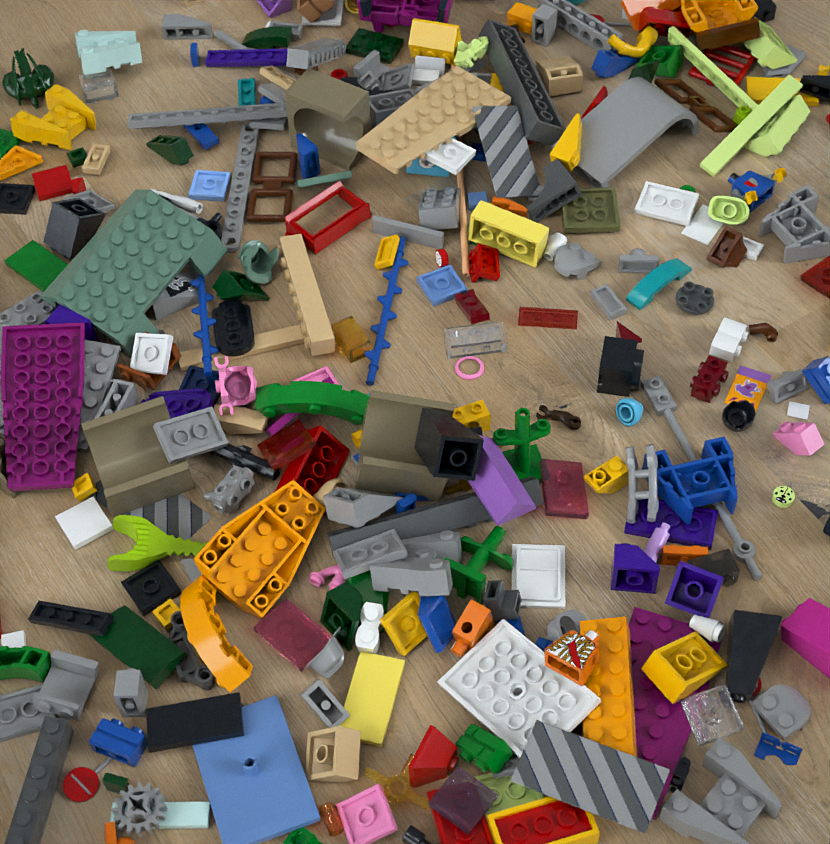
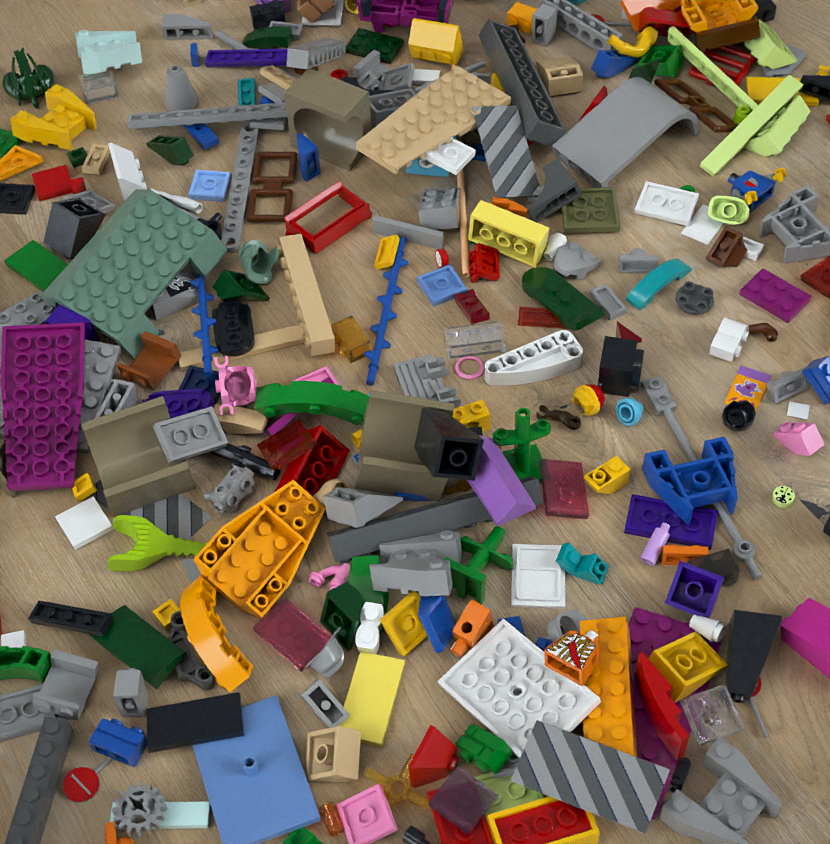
dark green tile [102,773,130,794] -> none
black tile [121,560,182,617] -> none
white tile [130,333,173,375] -> none
sand green tile [295,170,352,188] -> none
light grey tile [333,529,408,579] -> none
blue tile [395,492,417,514] -> none
white sticker [415,56,445,76] -> none
yellowish green piece [454,36,489,68] -> none
medium blue tile [467,191,487,210] -> none
dark grey piece [483,580,522,621] -> none
yellow slope [549,113,582,172] -> none
dark purple slope [611,543,660,594] -> none
light grey piece [625,444,659,524] -> none
dark red brick [690,355,729,403] -> none
light grey slope [751,685,811,741] -> none
blue piece [754,732,802,766] -> none
none -> white slope [108,143,147,202]
none -> light grey cone [164,65,199,111]
none -> black brick [249,1,286,30]
none -> light grey hinge [393,355,461,407]
none -> white beam [485,330,583,386]
none -> dark green piece [522,267,605,331]
none -> teal slope [555,543,609,585]
none -> yellow piece [572,384,605,416]
none -> red slope [634,652,690,761]
none -> magenta plate [739,268,811,323]

